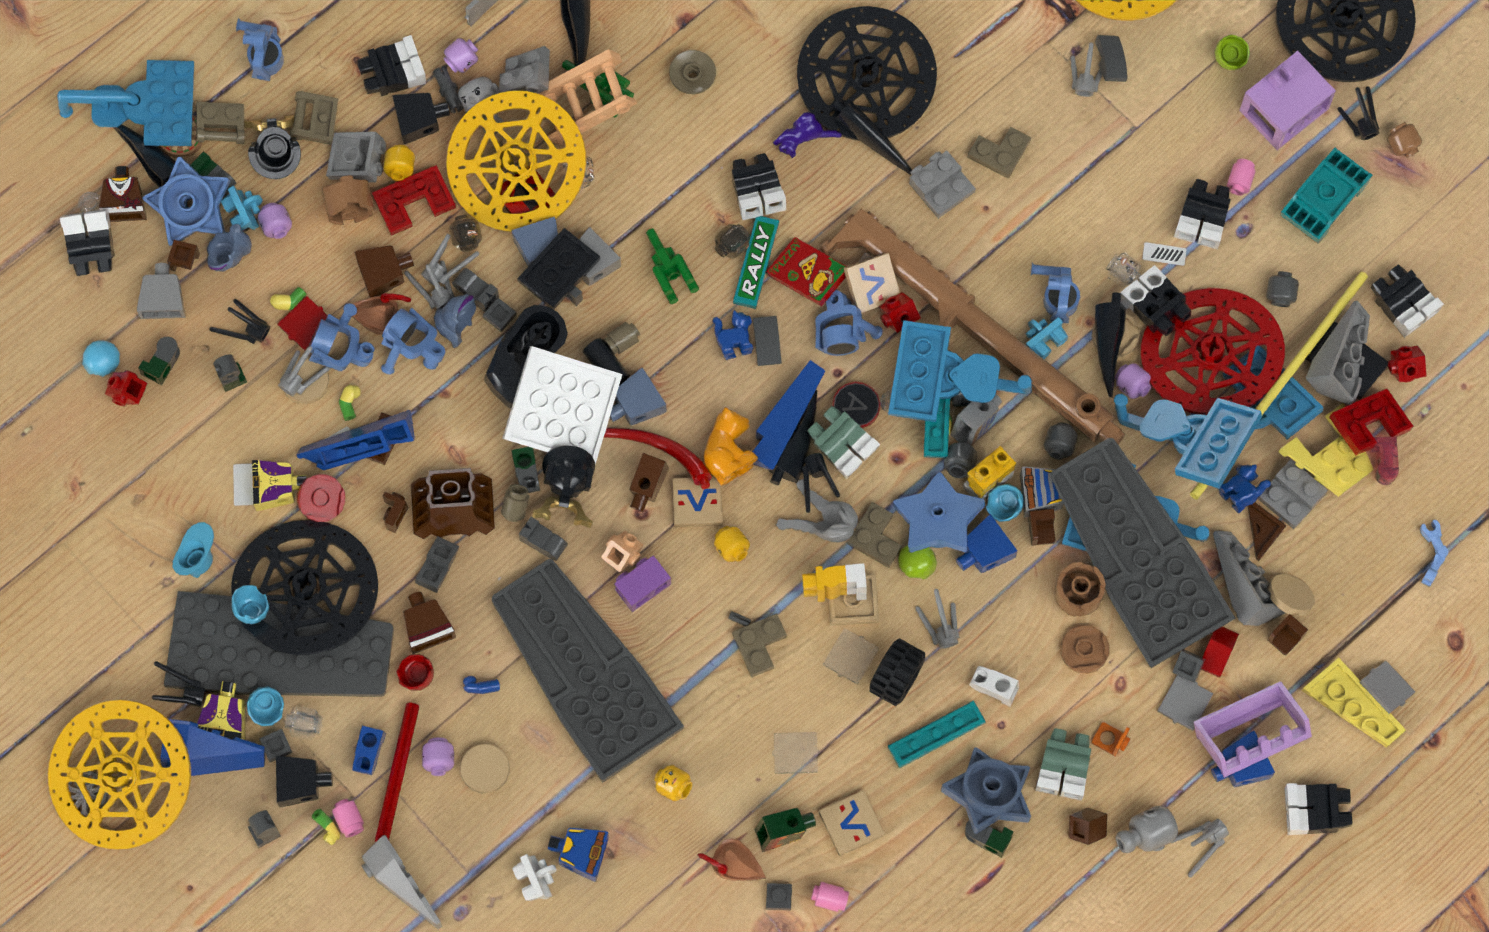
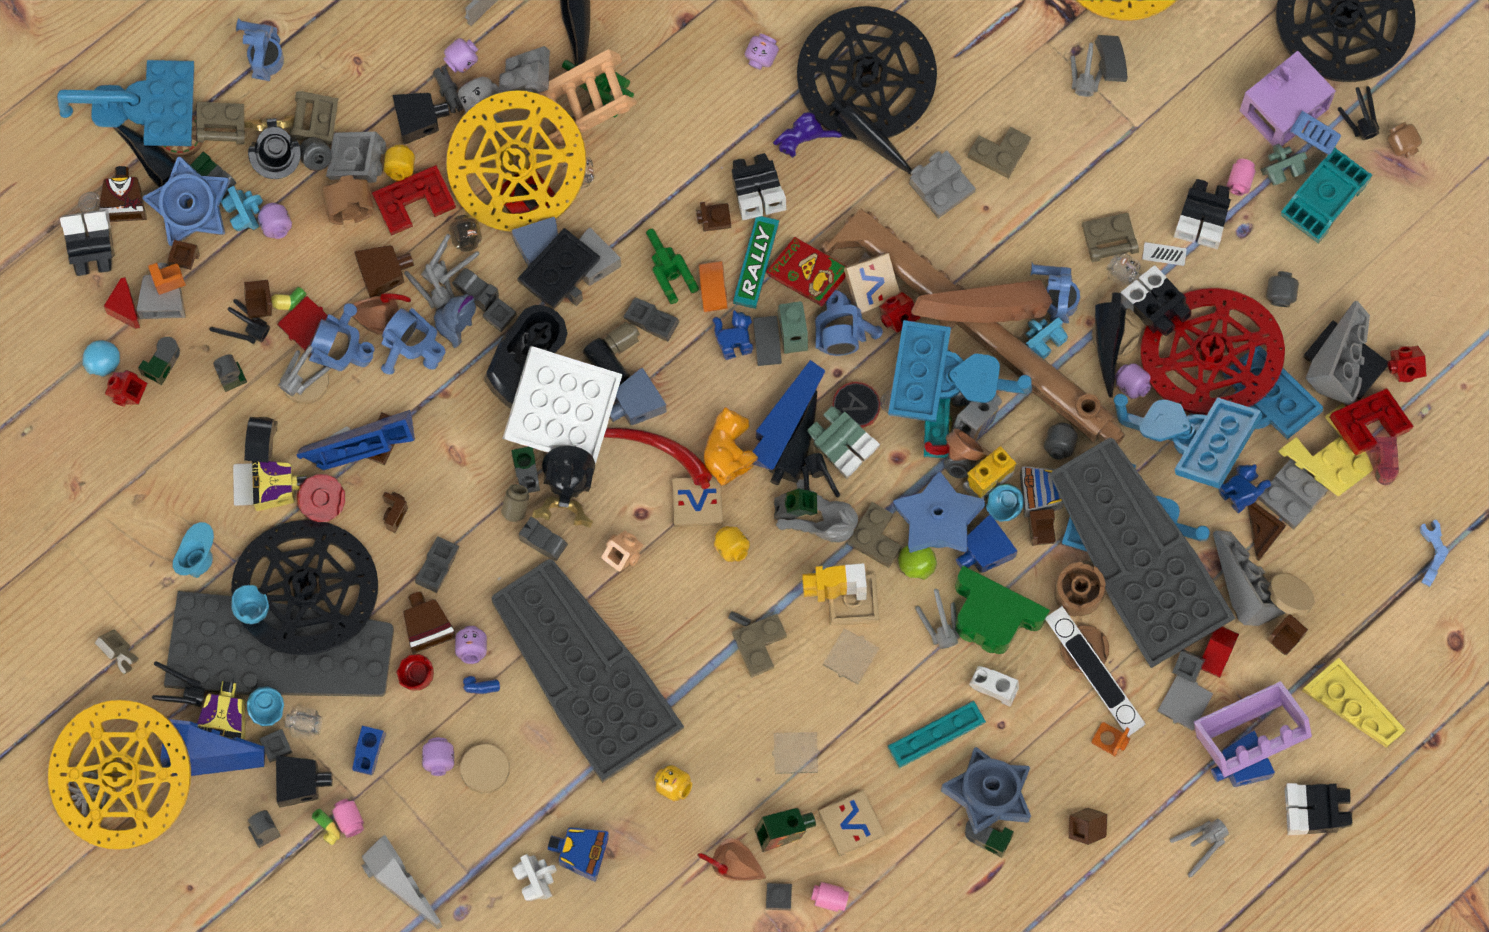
sand blue hair [207,224,252,272] -> none
arm [339,385,361,421] -> none
black hips [357,35,426,96] -> none
red axle [375,702,419,843] -> none
reddish brown slope [411,468,495,539] -> none
medium lavender brick [614,555,671,612] -> none
reddish brown torso [629,453,669,512] -> none
dark tan dish [669,50,716,94] -> none
clear smoke head [715,224,750,259] -> none
black tyre [869,638,925,706] -> none
sand green hips [1035,728,1092,801] -> none
light grey piece [1115,806,1178,853] -> none
light yellow piece [1190,272,1368,500] -> none
lime hair [1215,35,1250,70] -> none
light grey piece [1360,661,1415,714] -> none
black hips [1371,264,1444,338] -> none
none -> dark tan plate [95,629,139,674]
none -> red slope [104,277,140,329]
none -> orange panel [148,263,186,295]
none -> reddish brown panel [244,280,272,318]
none -> black brick [244,417,278,463]
none -> dark grey head [300,137,332,171]
none -> lavender head [455,626,487,664]
none -> dark grey slope [624,297,679,342]
none -> reddish brown bracket [696,202,731,232]
none -> orange slope [699,261,728,312]
none -> lavender head [745,33,779,70]
none -> dark green leg [774,488,817,520]
none -> sand green torso [777,301,808,354]
none -> nougat slope [911,279,1053,323]
none -> nougat piece [924,429,991,461]
none -> green brick [955,566,1050,654]
none -> sticker [1045,606,1146,736]
none -> dark tan plate [1082,213,1139,262]
none -> sand green hips [1260,144,1307,186]
none -> medium blue slope [1290,111,1341,155]

